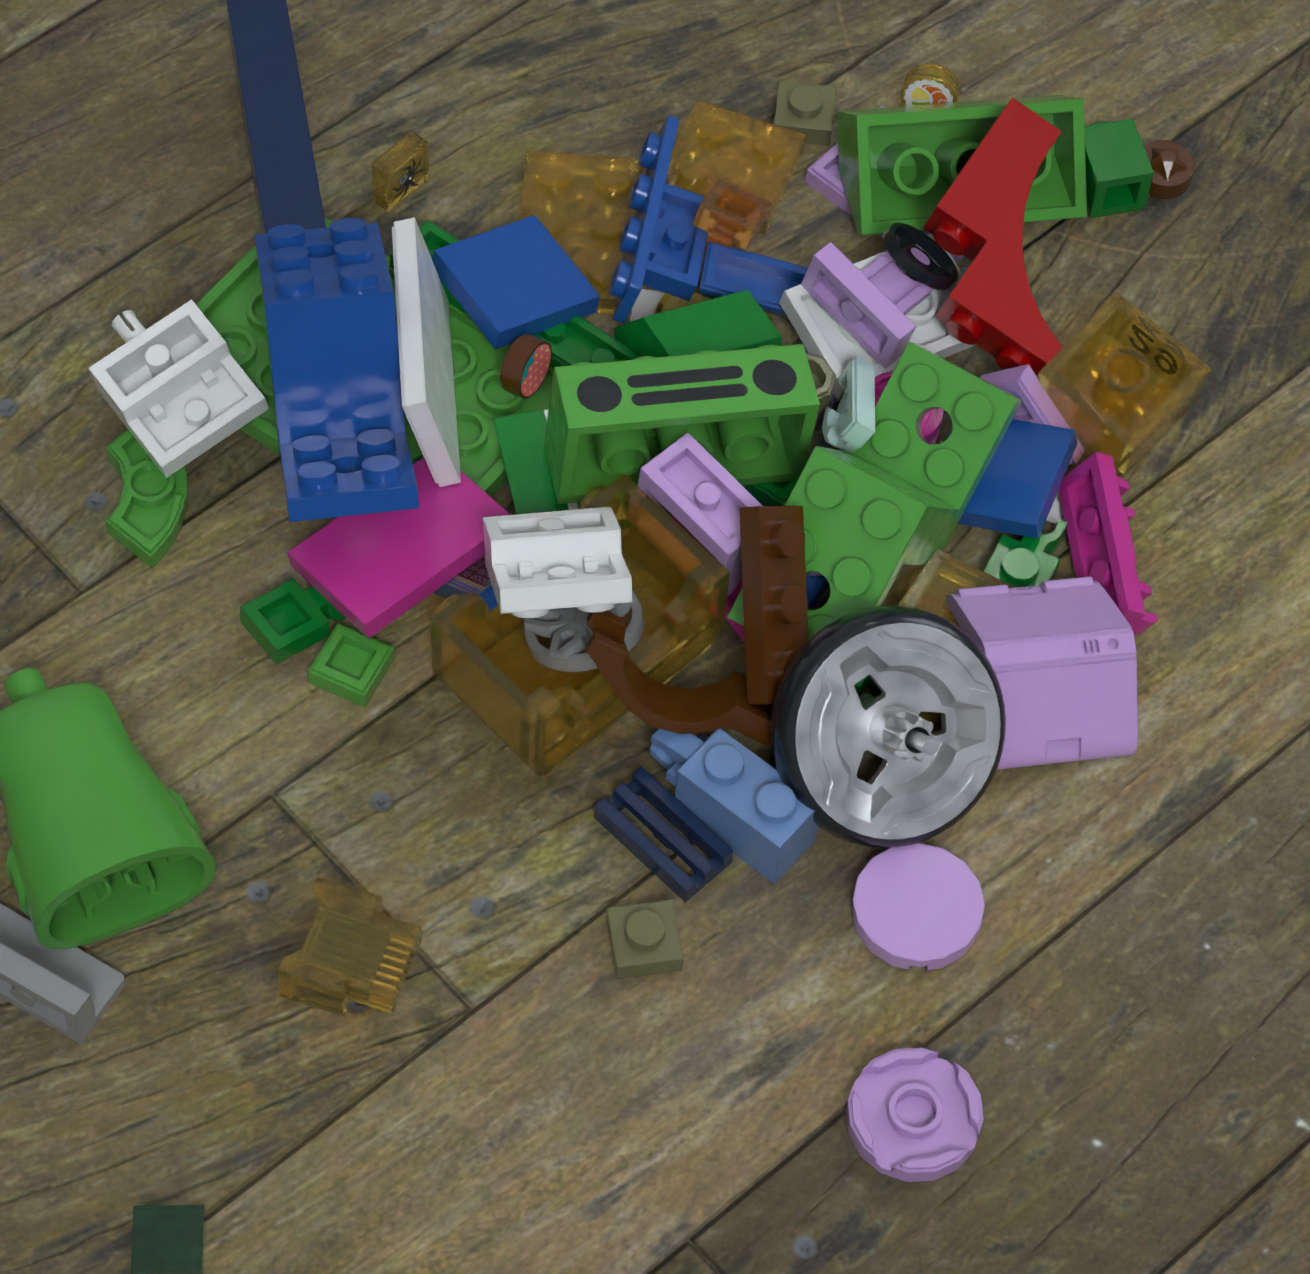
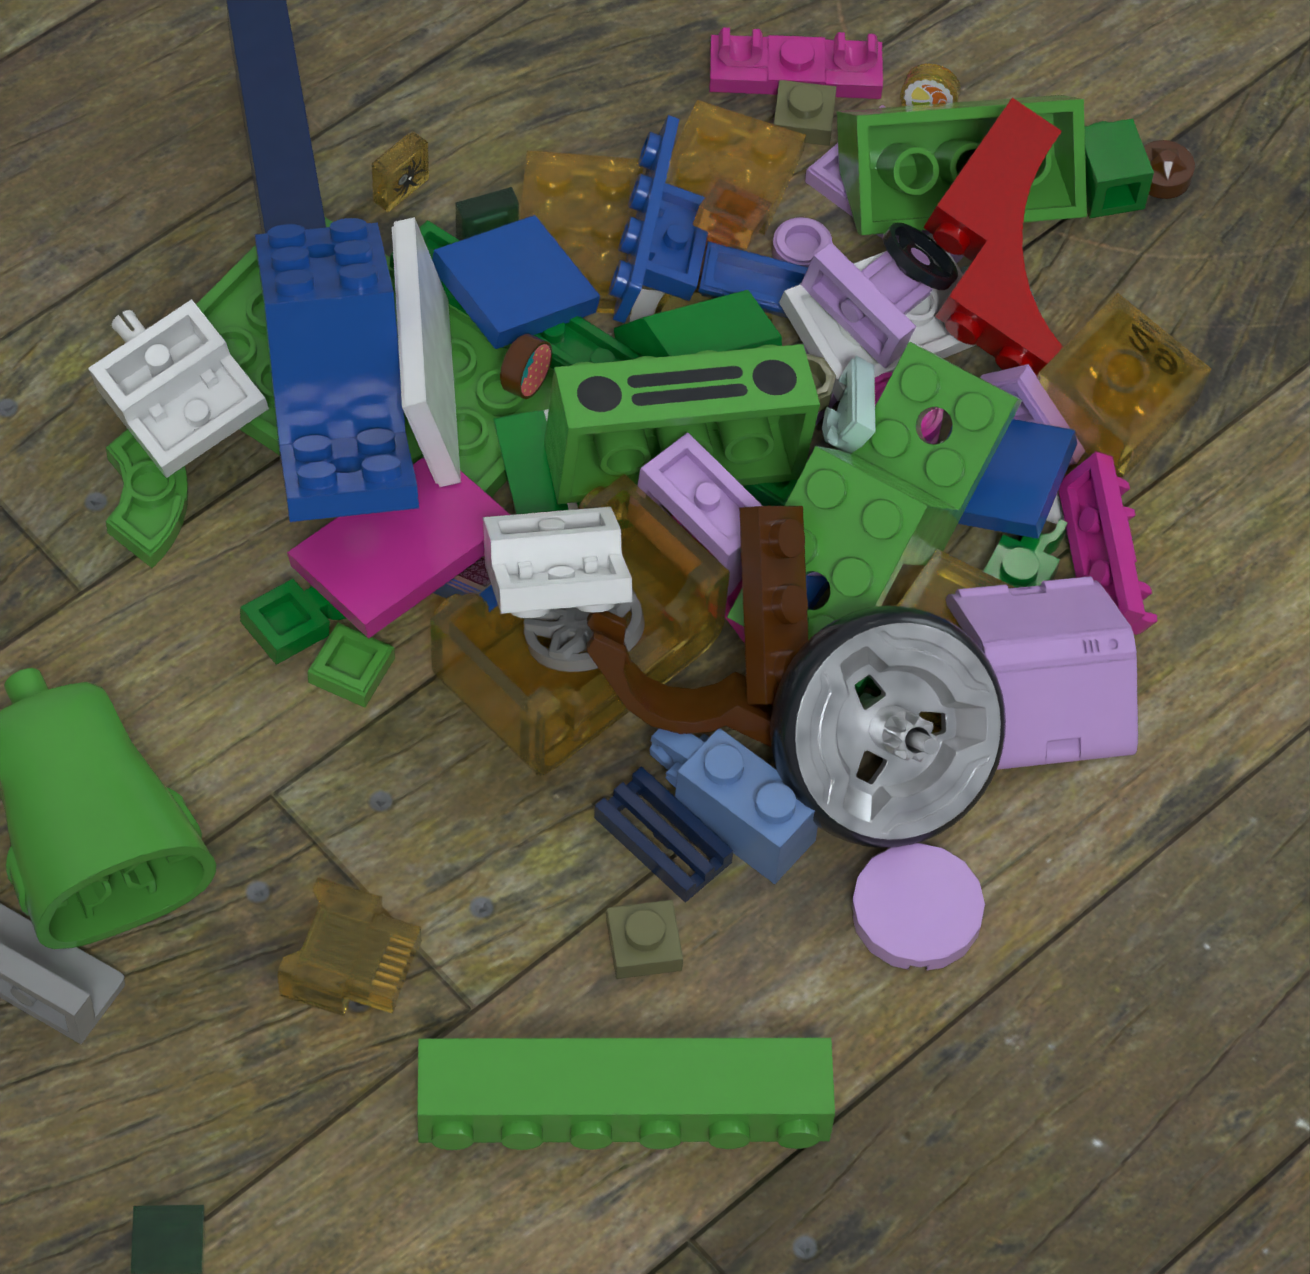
lavender tile [846,1048,984,1182] -> none
none -> bright green brick [417,1038,835,1150]
none -> clear green tile [455,187,519,241]
none -> dark pink plate [709,27,883,99]
none -> lavender tile [772,217,832,267]

